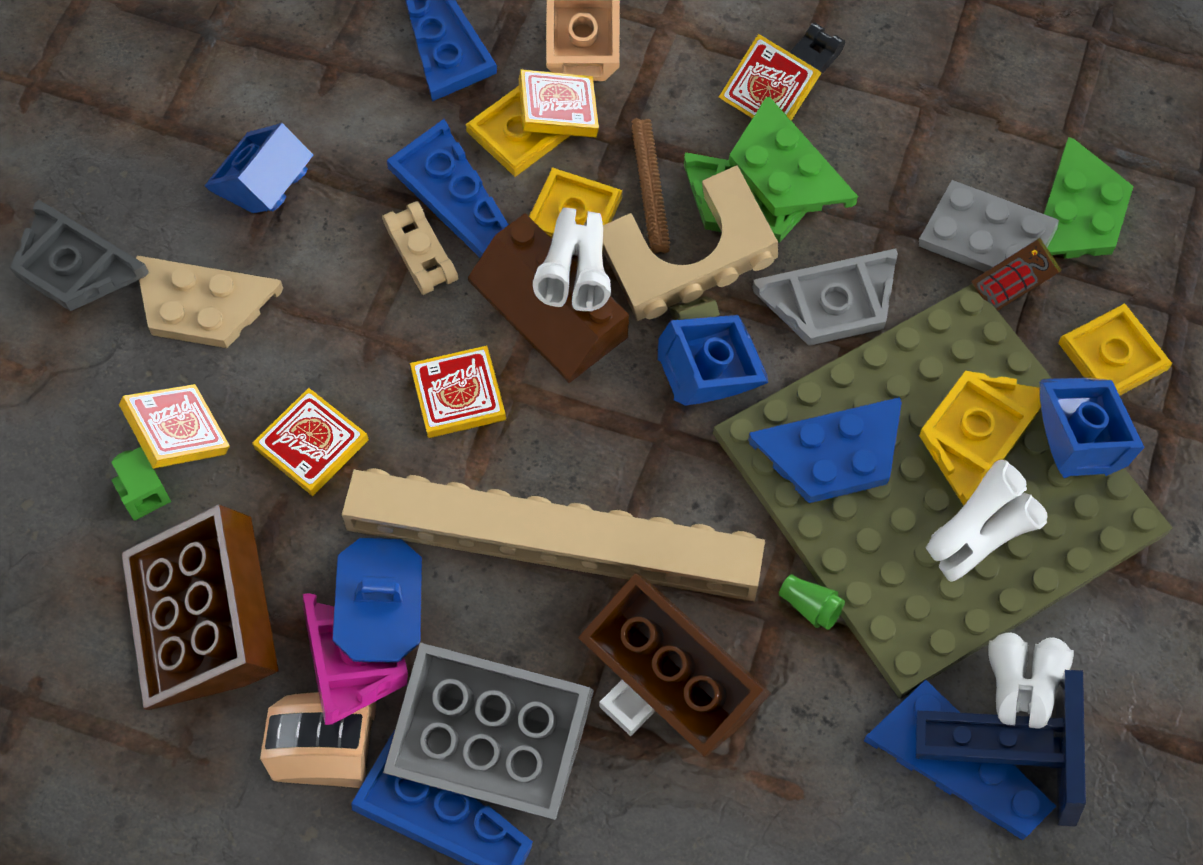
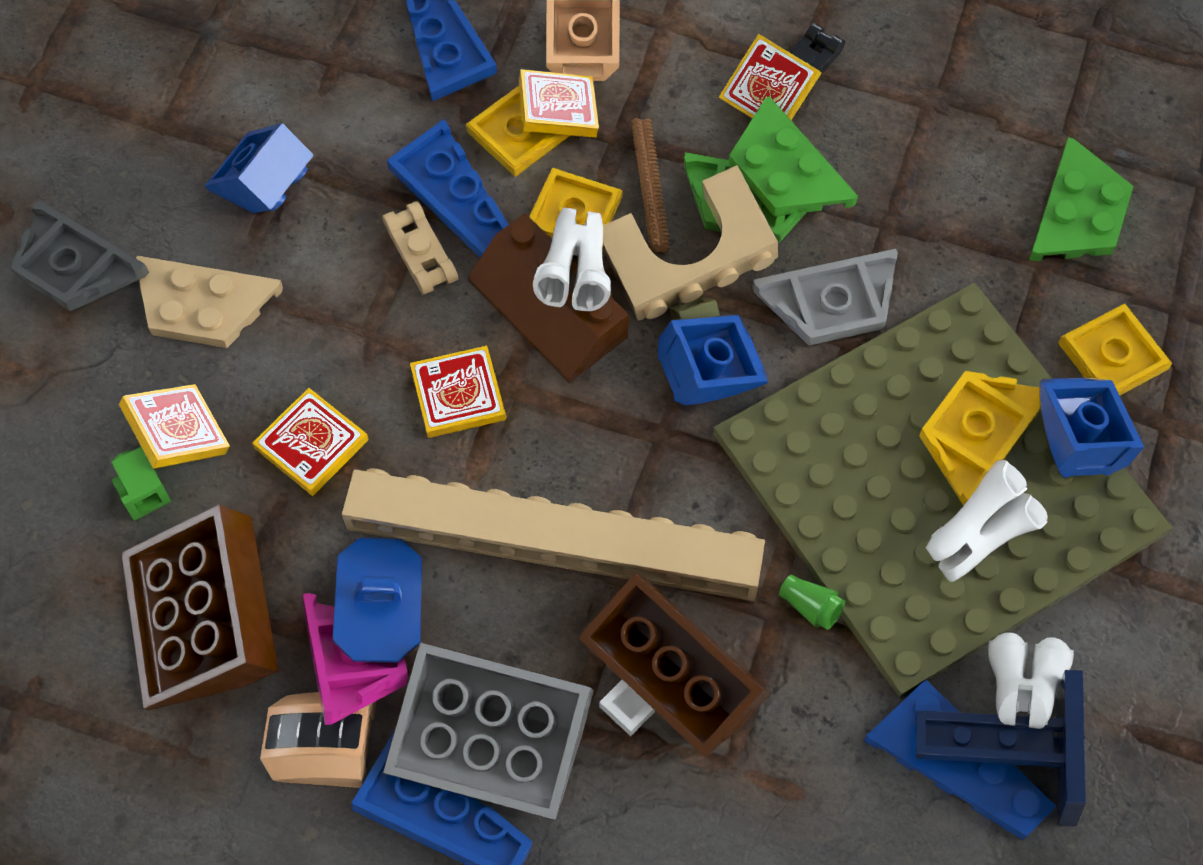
blue wing [748,397,902,503] -> none
light grey plate [919,180,1059,272] -> none
tile [971,238,1062,311] -> none

